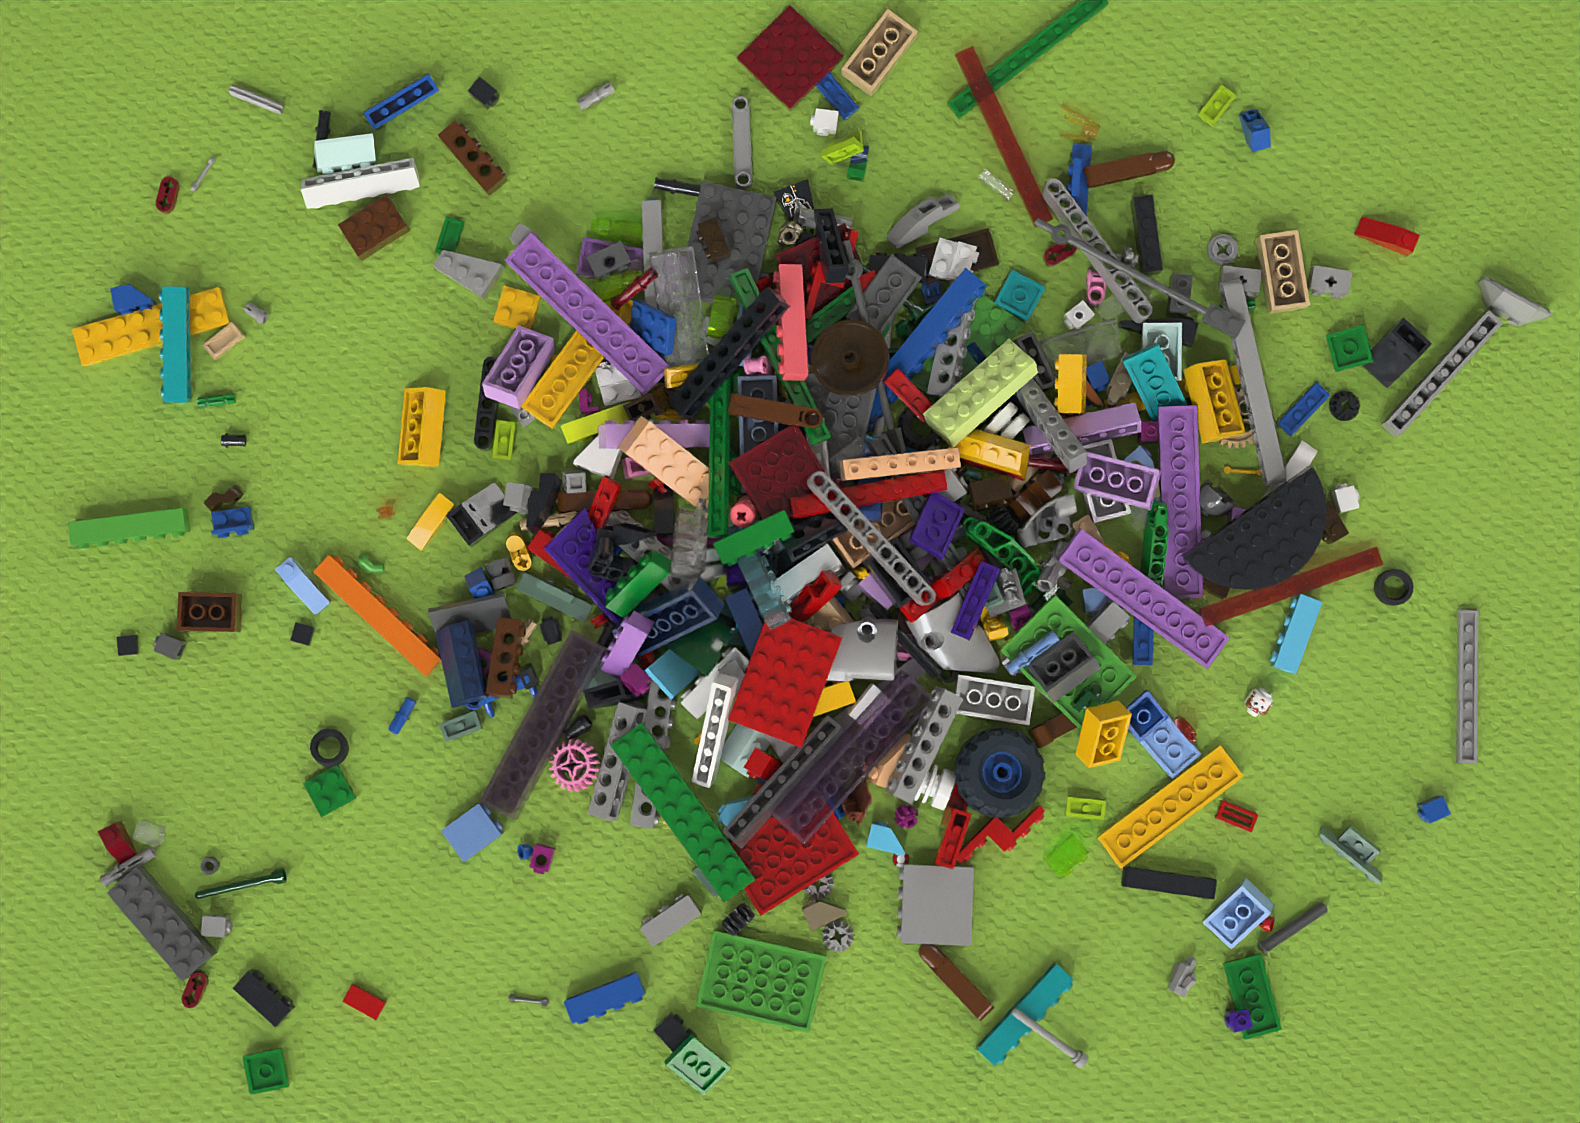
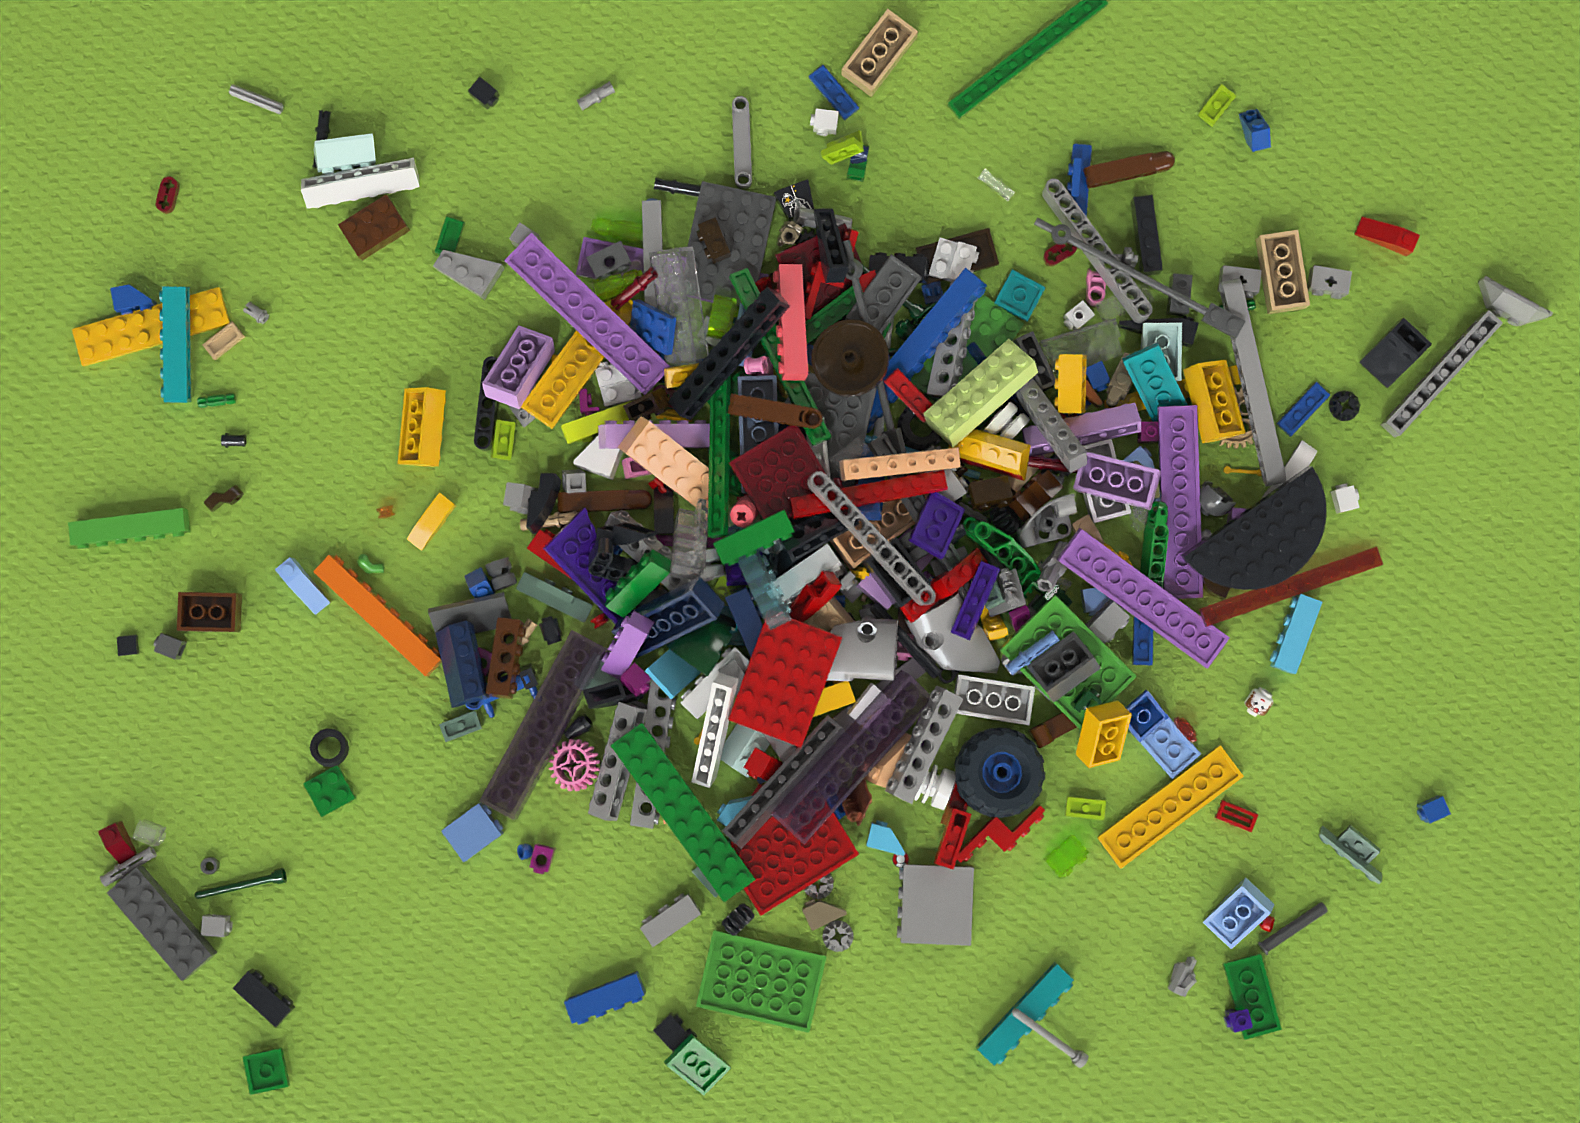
dark red beam [181,971,208,1008] -> none
light grey hinge [191,156,216,191] -> none
blue bracket [211,507,254,538] -> none
black tile [290,622,315,646] -> none
red tile [342,984,387,1020] -> none
blue brick [363,73,439,130] -> none
blue axle [388,697,417,735] -> none
reddish brown brick [438,121,507,196] -> none
slope [446,482,517,547] -> none
yellow plate [493,285,541,330] -> none
yellow piece [506,532,532,571] -> none
dark grey hinge [508,994,549,1007] -> none
red plate [588,476,622,534] -> none
black pin [597,622,615,648] -> none
red tile [638,651,659,674] -> none
dark red plate [737,5,844,111] -> none
light grey slope [886,193,960,249] -> none
magenta gear [894,804,919,829] -> none
reddish brown piece [918,944,994,1021] -> none
clear red plate [955,46,1053,228] -> none
clear yellow plant [1060,104,1100,142] -> none
black beam [1121,866,1217,899] -> none
light grey gear [1207,234,1238,265] -> none
dark brown brick [1322,500,1349,544] -> none
green plate [1326,325,1374,372] -> none
black tyre [1374,569,1414,606] -> none
light grey tile [1456,609,1479,764] -> none

